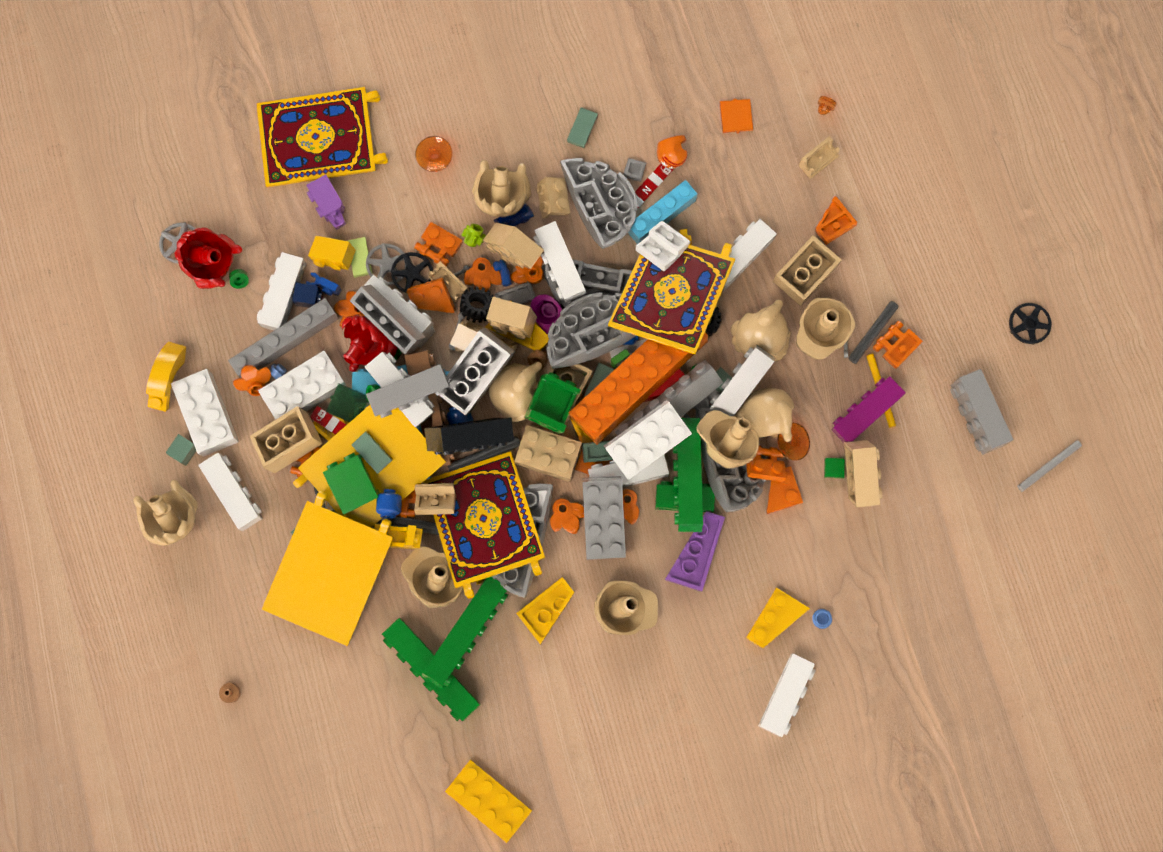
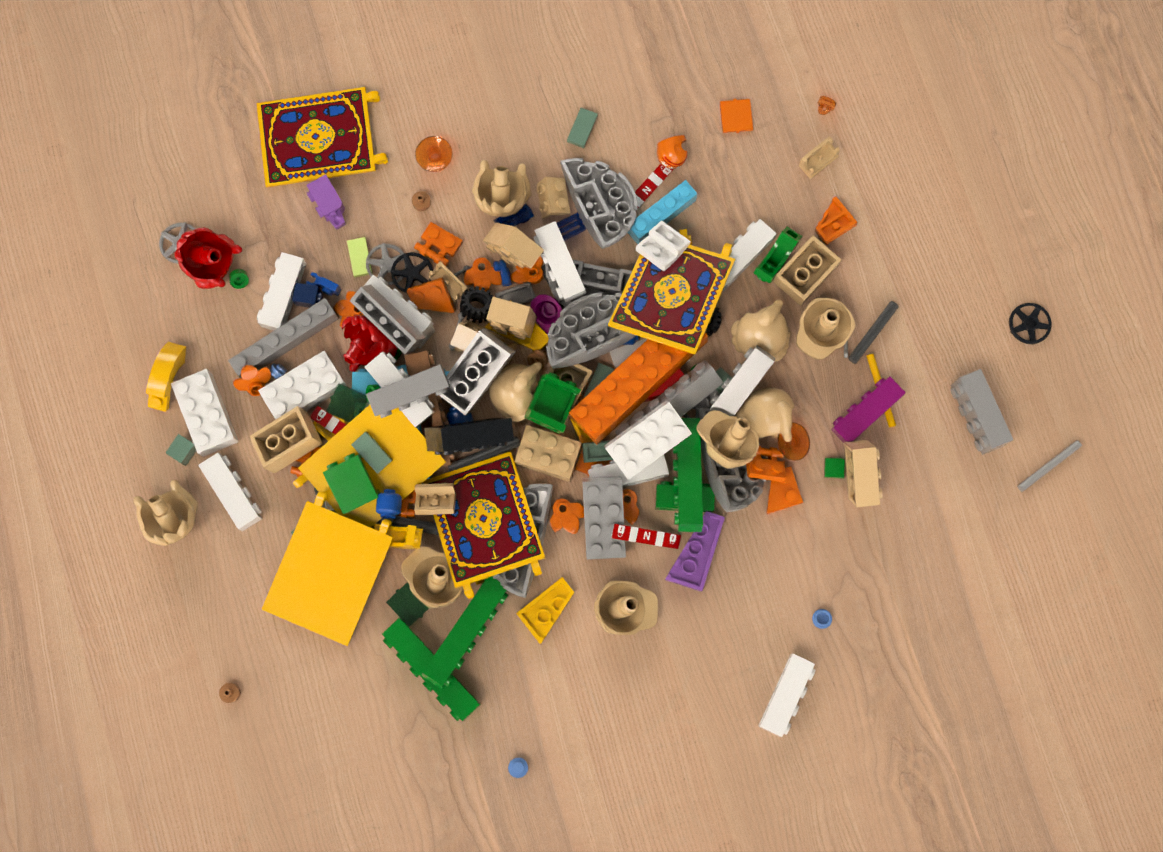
yellow brick [308,236,356,271] -> none
yellow plate [445,759,532,843] -> none
lime gear [461,224,486,247] -> none
bright green tile [611,349,630,369] -> none
light grey tile [623,158,646,182] -> none
yellow wing [746,588,810,649] -> none
orange plate [872,321,923,369] -> none
none -> clear green piece [386,582,429,627]
none -> medium nougat tile [412,191,431,211]
none -> medium blue plate [508,758,528,778]
none -> clear blue tile [556,212,586,241]
none -> red sticker [611,524,681,549]
none -> green arch [753,226,802,283]

